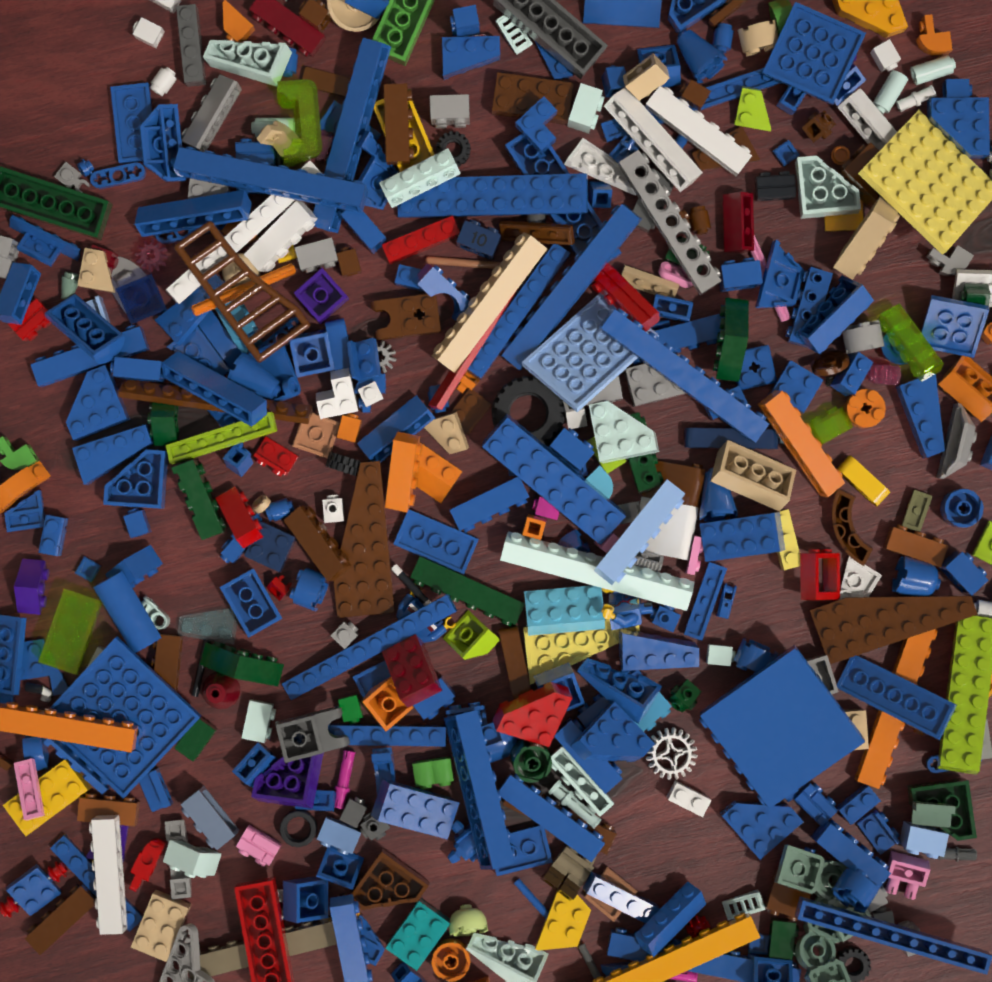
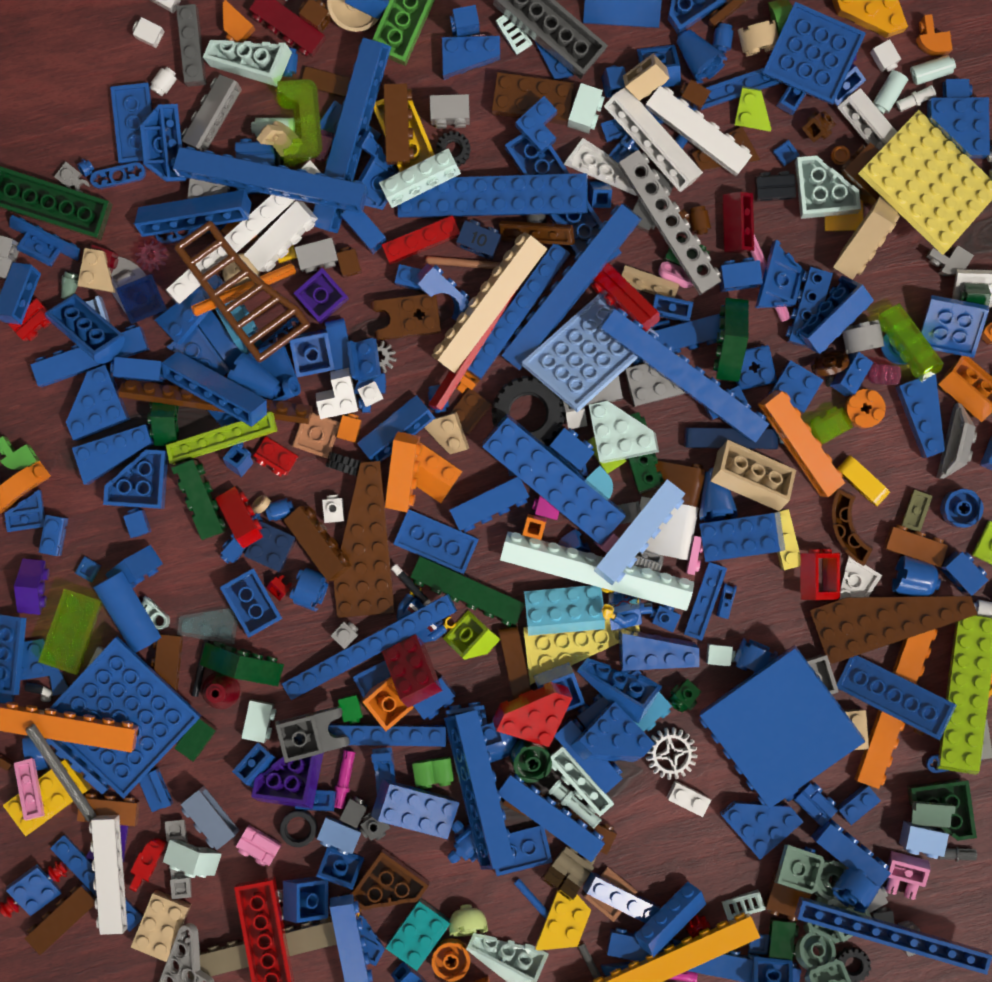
blue bracket [856,809,901,855] -> none
none -> dark grey axle [26,724,96,822]

